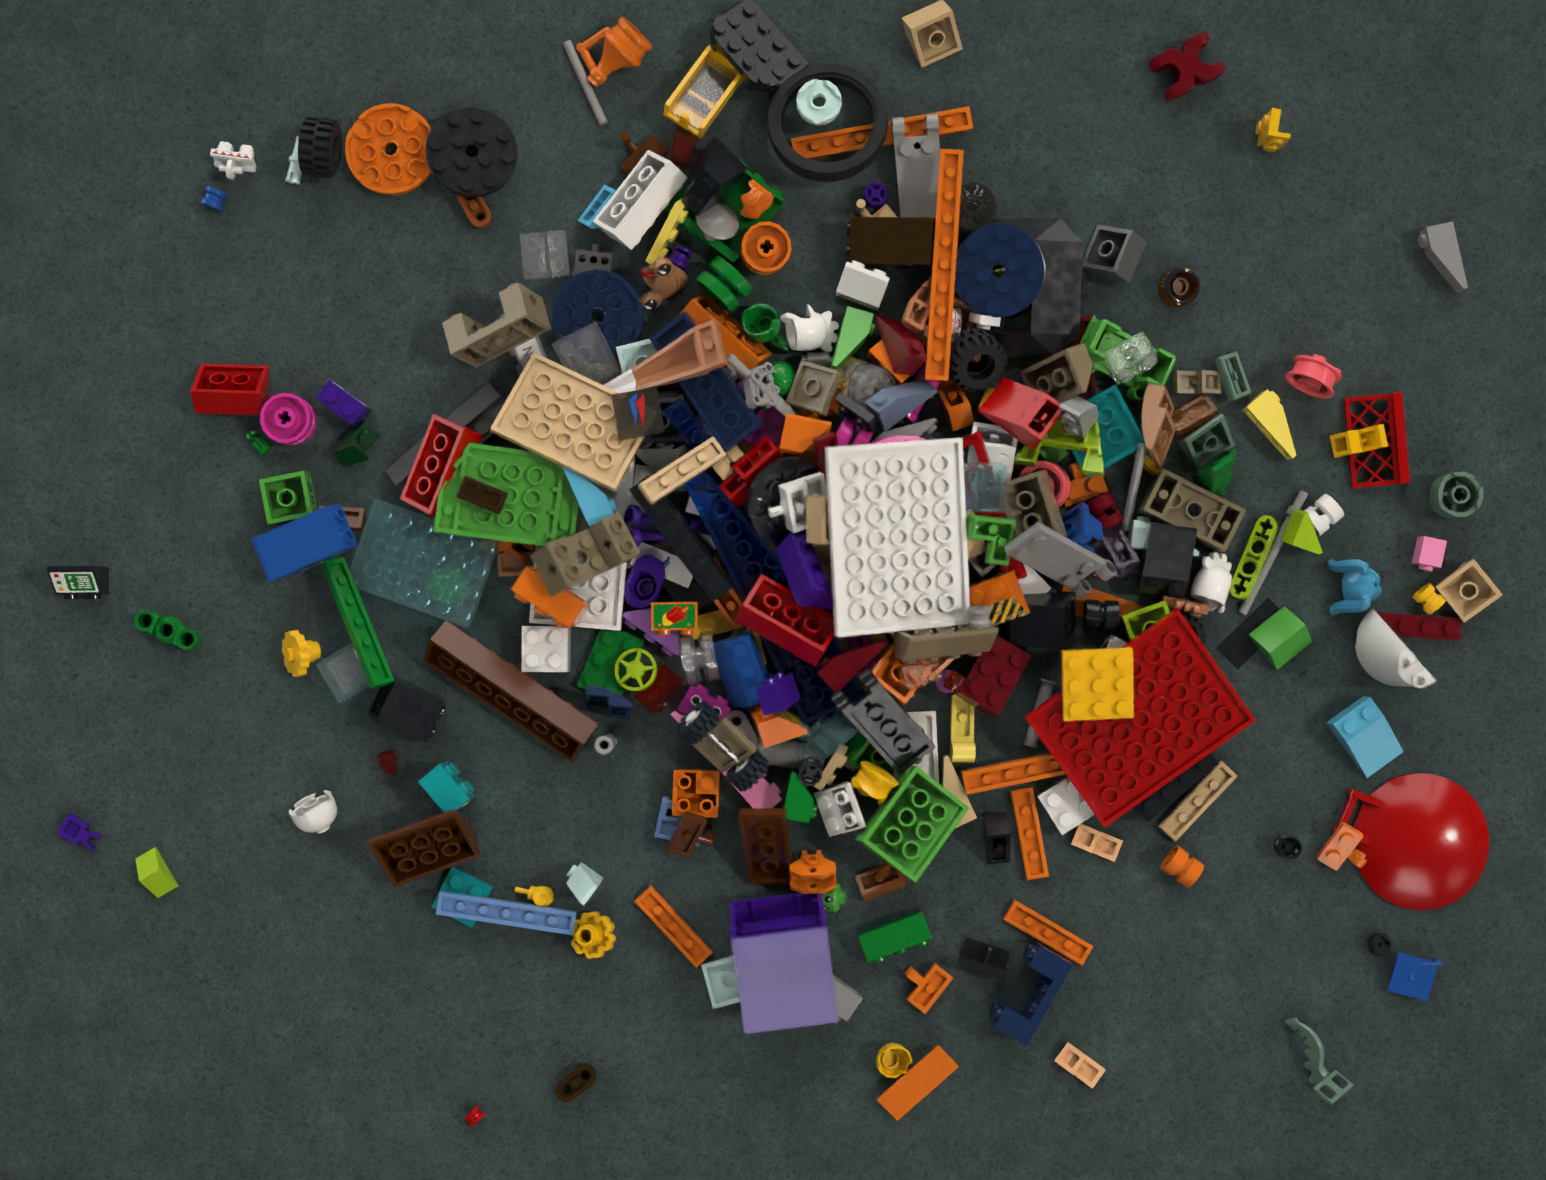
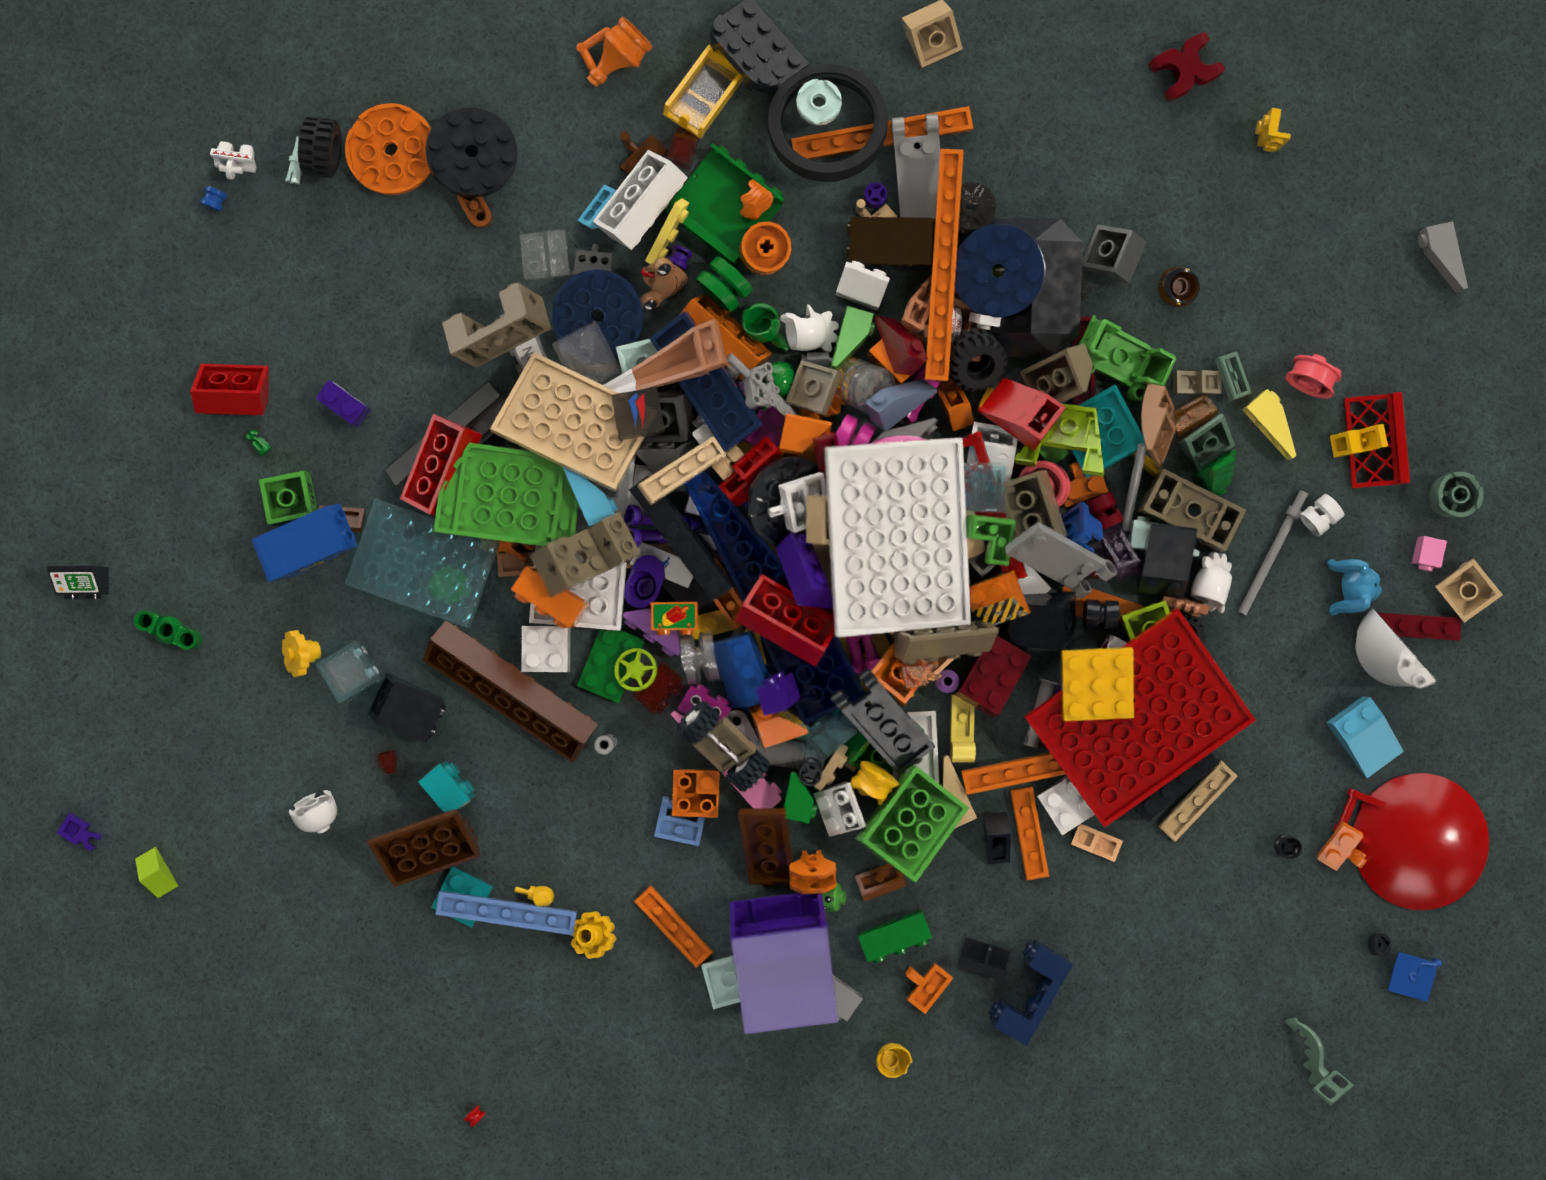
dark pink wheel [260,393,317,446] -> none
green plate [321,557,395,689] -> none
dark green slope [331,419,380,467] -> none
dark brown plate [456,476,509,515] -> none
dark brown plate [555,1063,597,1102] -> none
light grey bar [563,40,608,126] -> none
light aqua slope [566,862,603,905] -> none
dark blue slope [585,685,632,719] -> none
clear blue slope [663,397,711,449] -> none
reddish brown plate [667,811,714,858] -> none
black slope [681,137,748,217] -> none
light grey dish [695,203,739,241] -> none
dark red slope [817,639,887,692] -> none
black plate [835,392,879,433] -> none
orange piece [876,1045,959,1121] -> none
clear red hose [943,670,967,694] -> none
light grey wheel [968,606,992,628] -> none
orange tile [1003,899,1094,966] -> none
light nougat slope [1054,1042,1106,1089] -> none
light grey slope [1059,396,1099,438] -> none
clear brick [1103,331,1157,385] -> none
orange wheel [1160,845,1205,888] -> none
black sticker [1217,597,1279,670] -> none
lime beam [1230,515,1278,600] -> none
bright green slope [1248,606,1312,670] -> none
lime slope [1281,508,1323,554] -> none
yellow wheel [1412,583,1446,615] -> none

